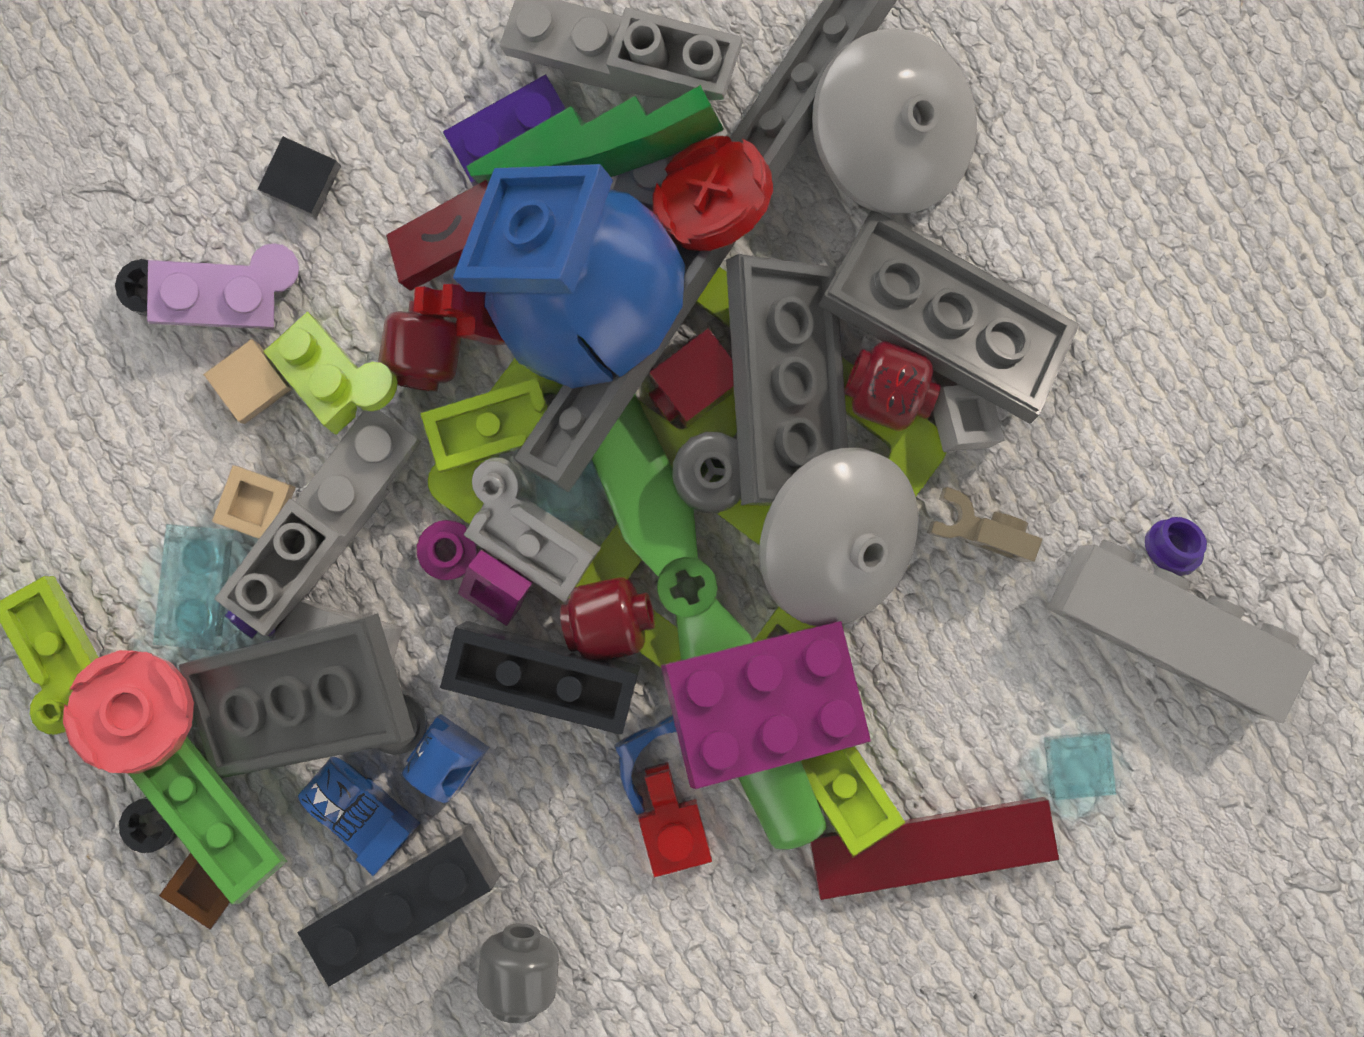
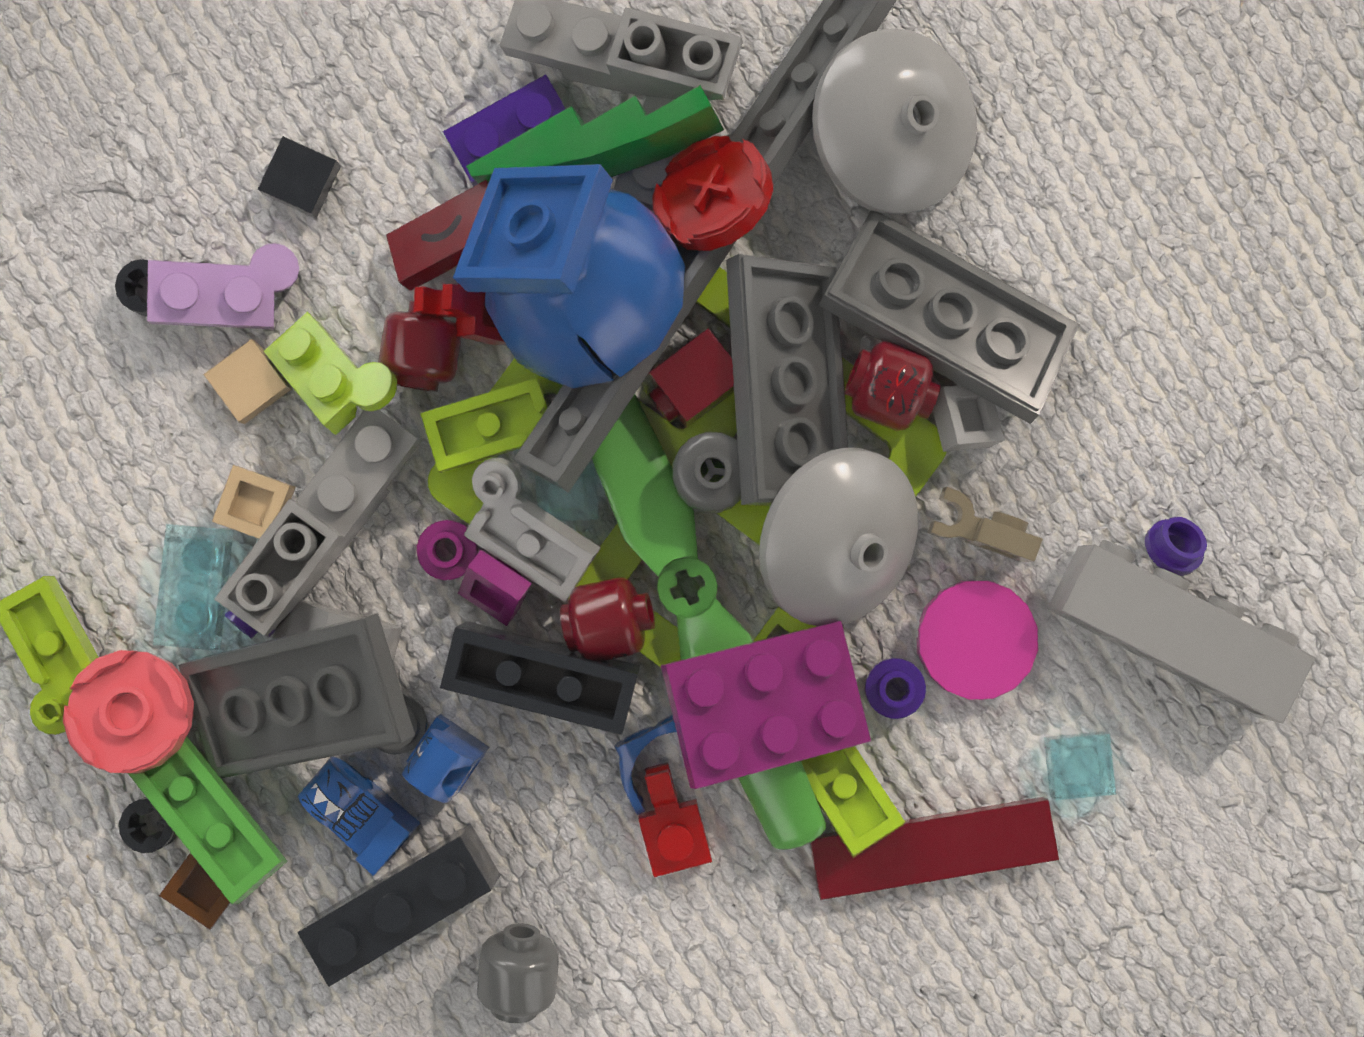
none -> dark purple plate [865,658,926,719]
none -> dark pink tile [916,581,1038,700]

